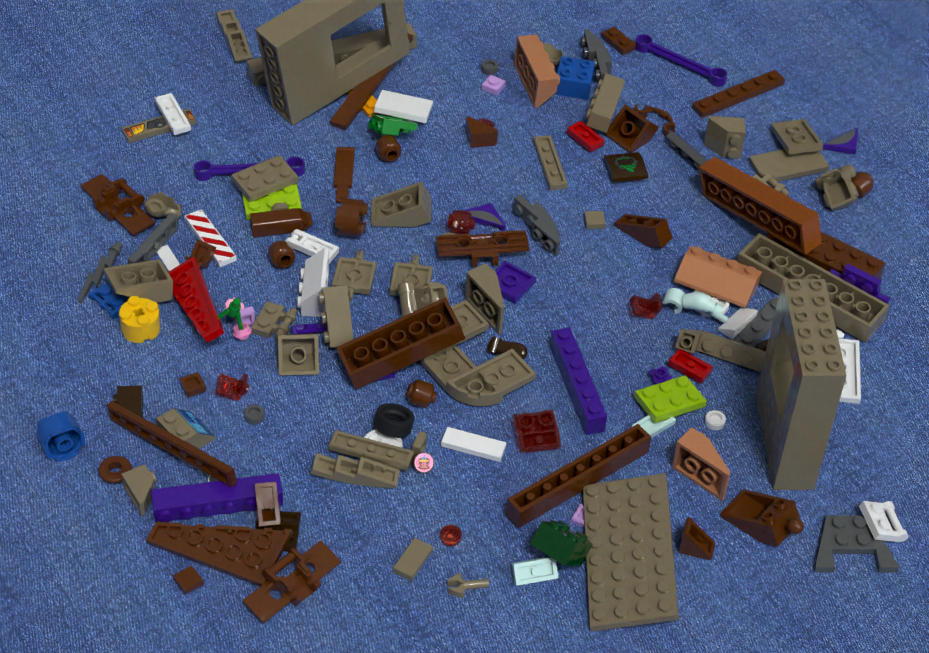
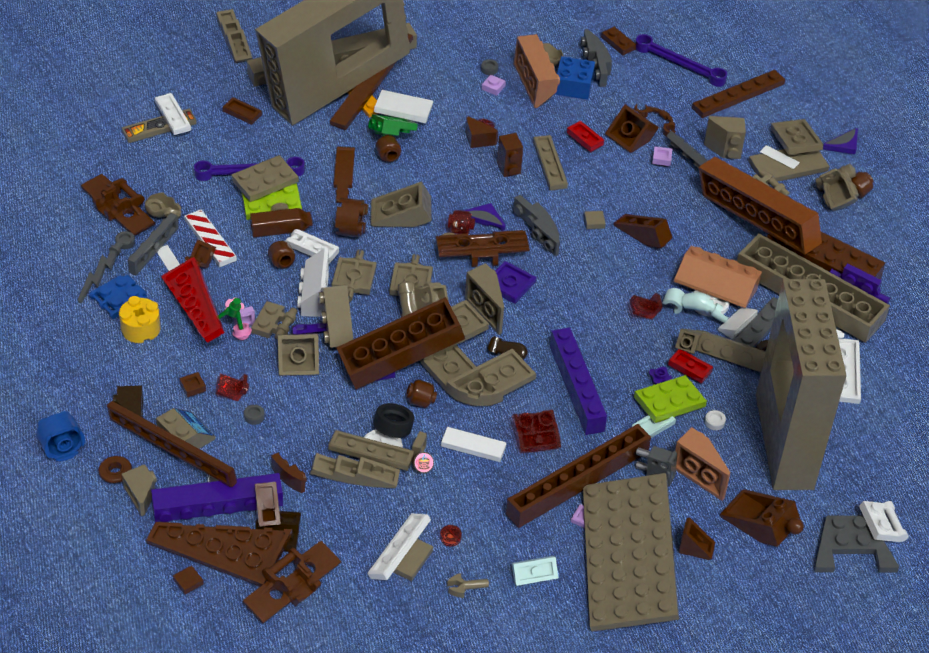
dark tan slope [104,259,173,303] -> none
dark green brick [530,520,593,566] -> none
dark tan brick [586,73,625,133] -> none
dark brown slope [604,152,648,182] -> none
none -> dark grey tile [115,231,135,249]
none -> reddish brown tile [222,97,262,125]
none -> reddish brown slope [271,452,307,493]
none -> white tile [368,513,431,580]
none -> reddish brown brick [497,133,523,177]
none -> dark grey piece [636,446,677,487]
none -> lavender plate [652,147,672,166]
none -> white sticker [760,145,800,169]

